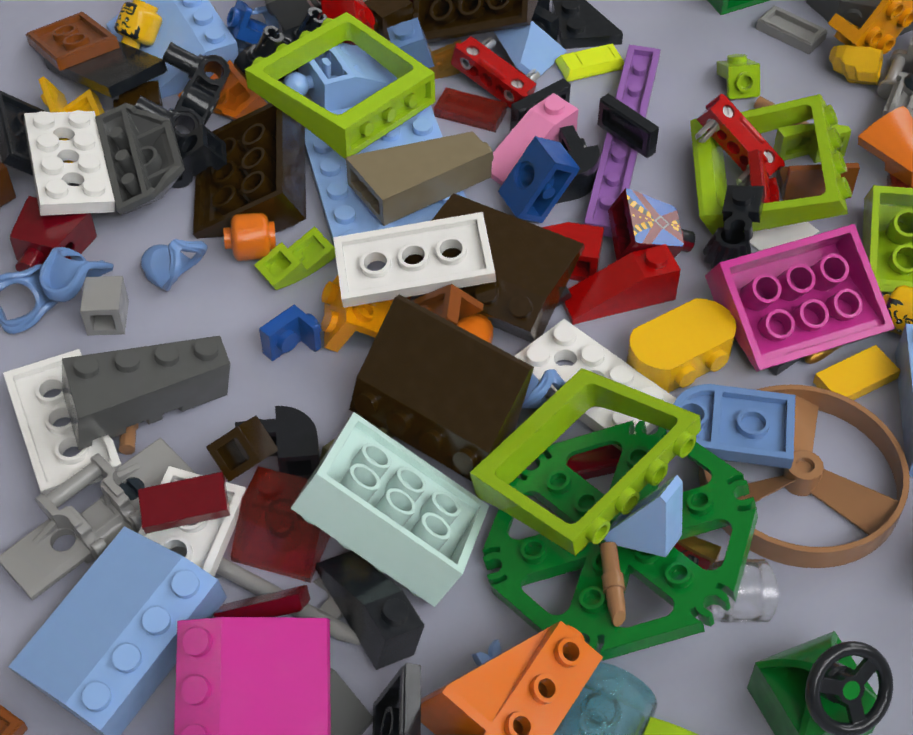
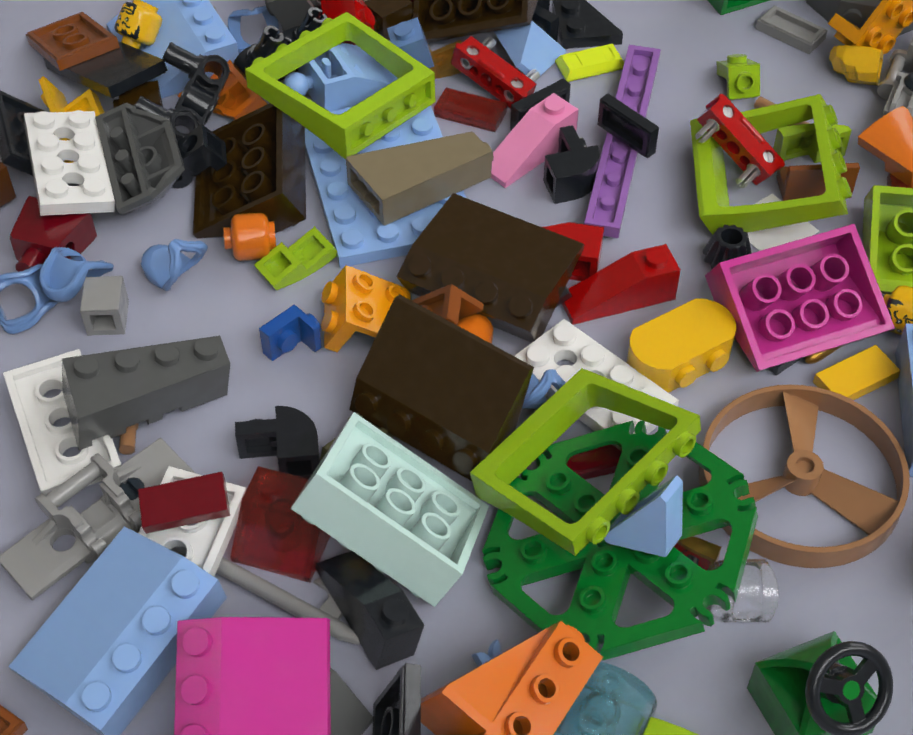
dark brown brick [206,415,279,482] -> none
dark red tile [213,585,311,618] -> none
blue bracket [227,0,267,44] -> none
white plate [333,212,496,308] -> none
blue brick [498,136,580,223] -> none
medium nougat piece [600,542,626,627] -> none
dark red torso [608,188,695,260] -> none
medium blue tile [674,384,796,469] -> none
black plate [722,185,765,241] -> none
red tile [748,148,779,203] -> none

